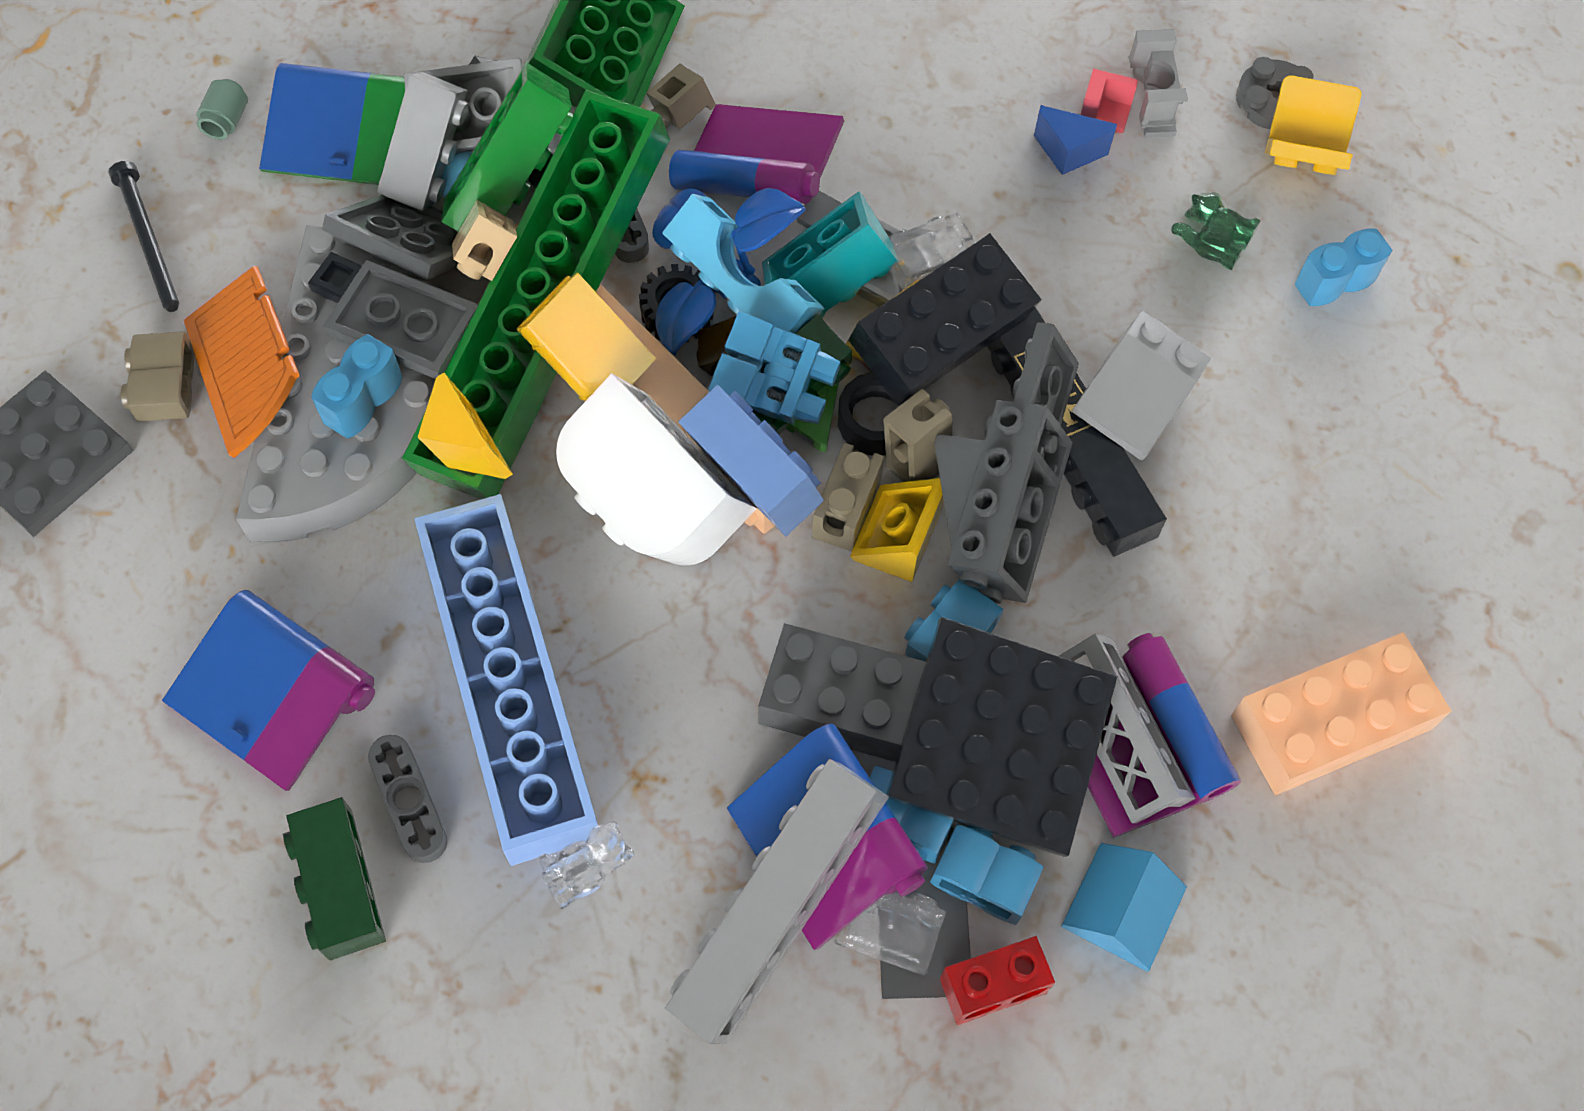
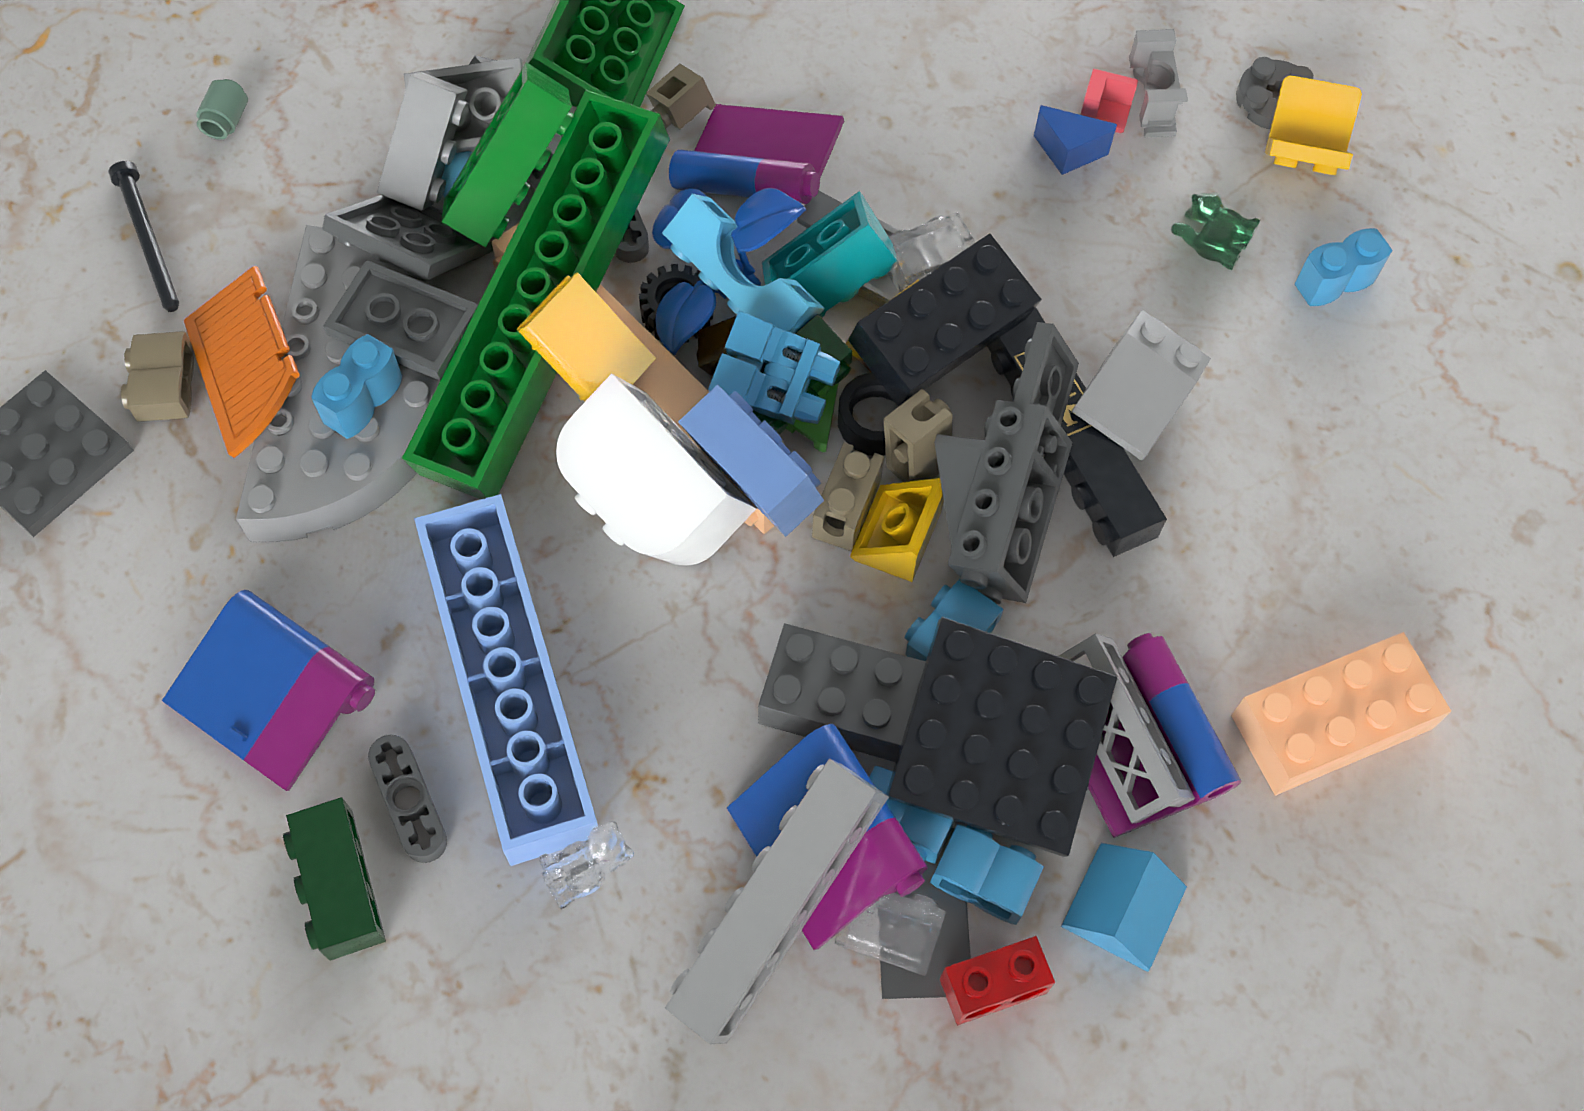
blue door [259,63,405,185] -> none
black tile [308,252,362,303] -> none
yellow slope [418,373,513,479] -> none
tan brick [452,200,517,281] -> none

